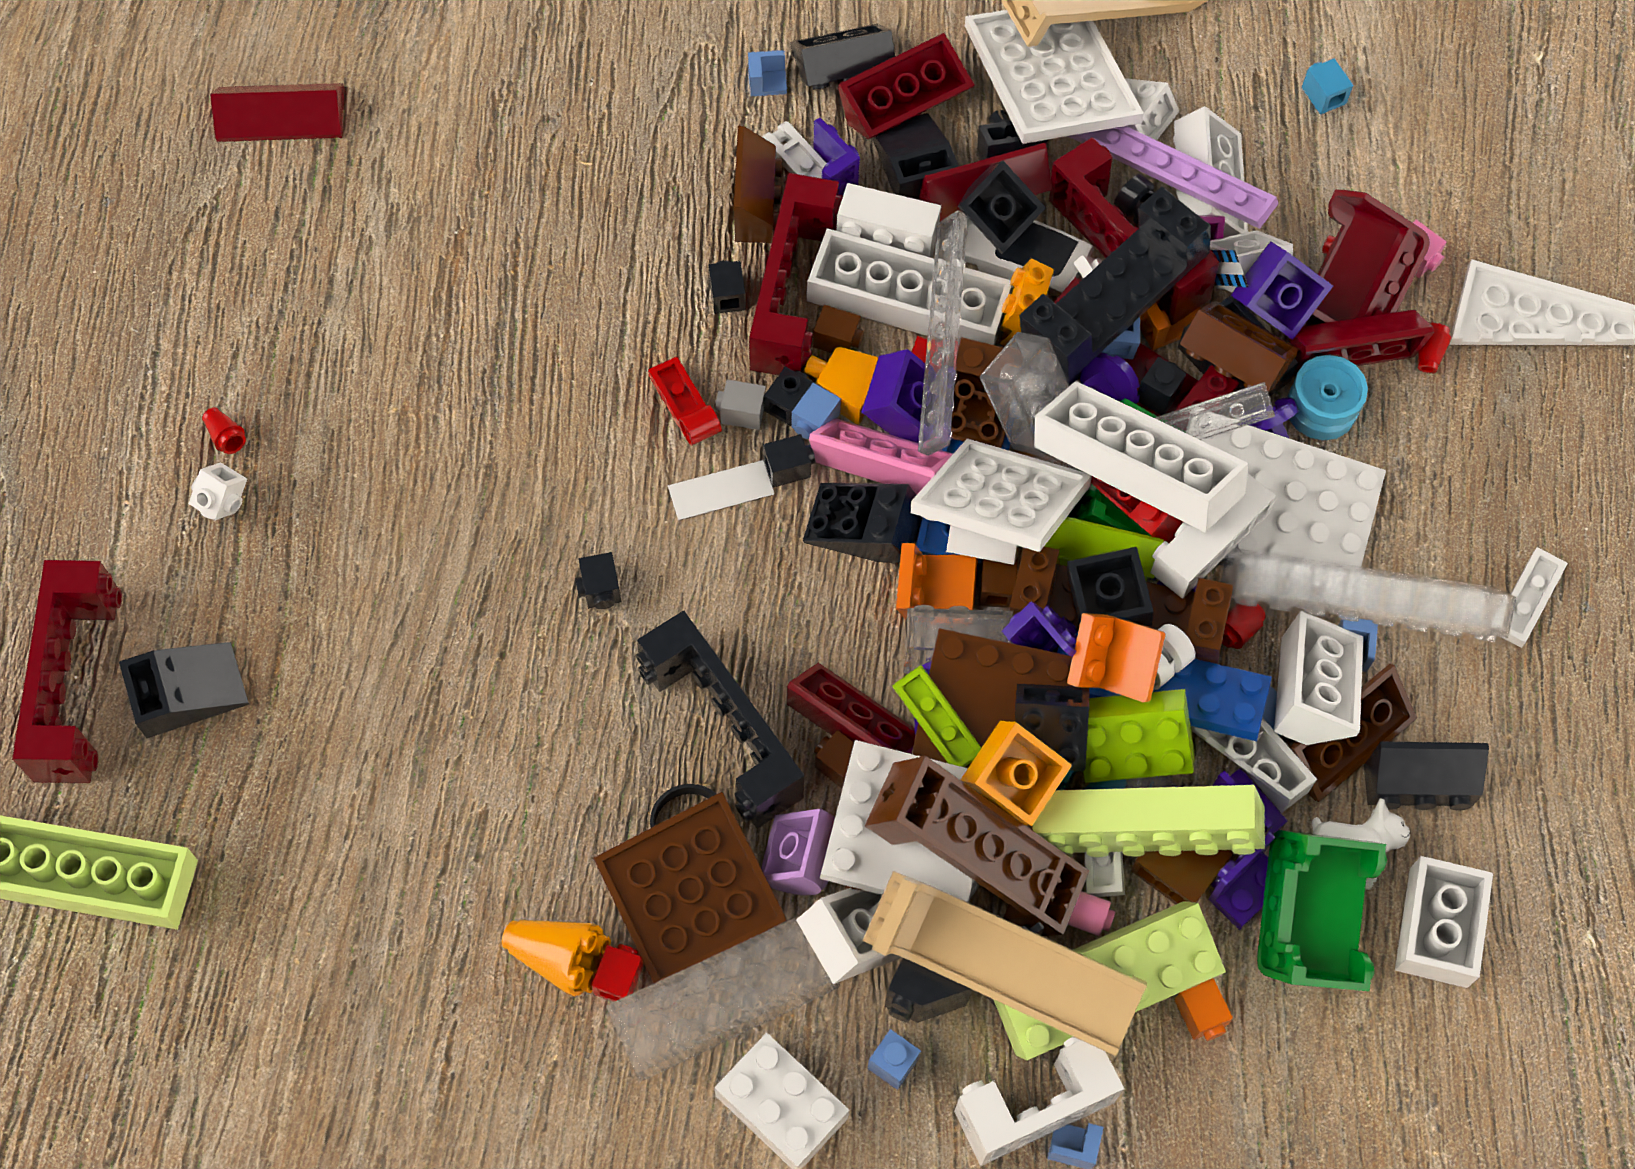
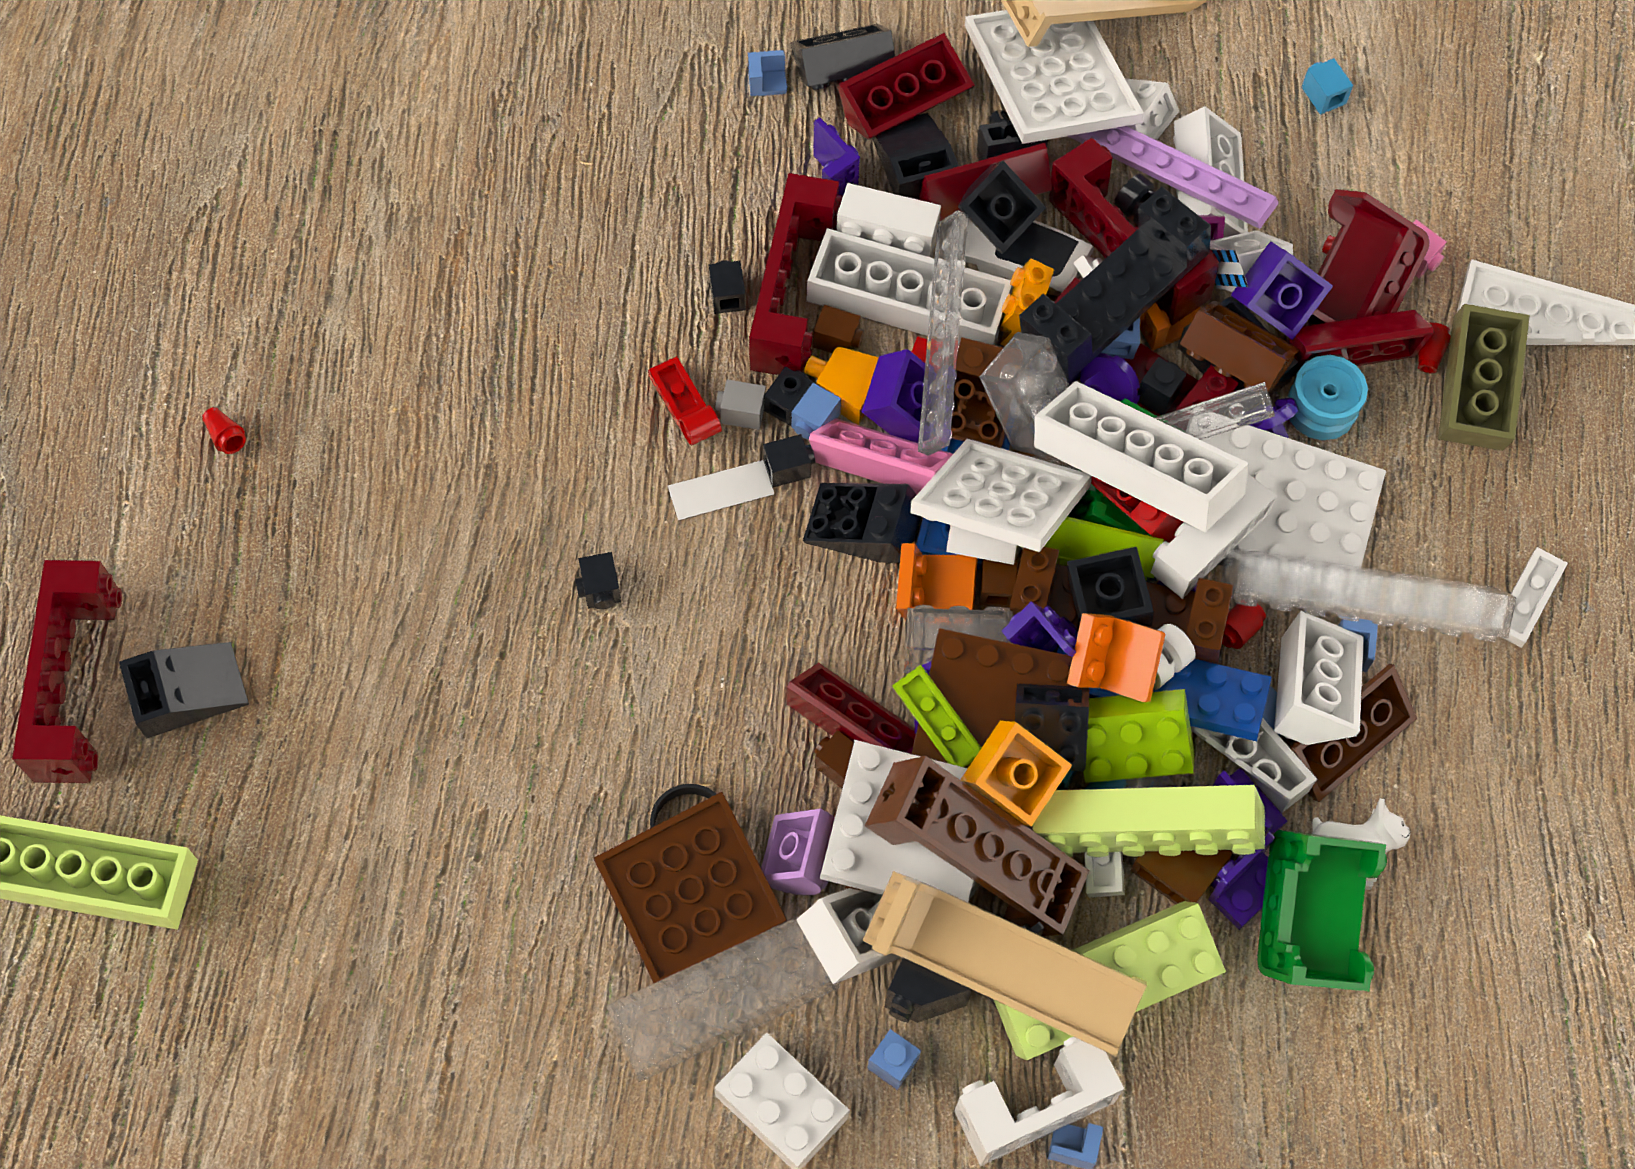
white brick [189,462,247,520] -> none
dark red slope [210,83,344,142] -> none
light orange cone [502,920,611,996] -> none
red brick [591,944,644,1007] -> none
black plate [636,610,804,829] -> none
reddish brown slope [734,126,782,243] -> none
white plate [762,121,827,178] -> none
bright pink brick [1068,891,1115,936] -> none
orange brick [1174,978,1233,1041] -> none
black slope [1364,741,1489,811] -> none
white brick [1395,856,1493,988] -> none
none -> olive brick [1438,304,1530,451]

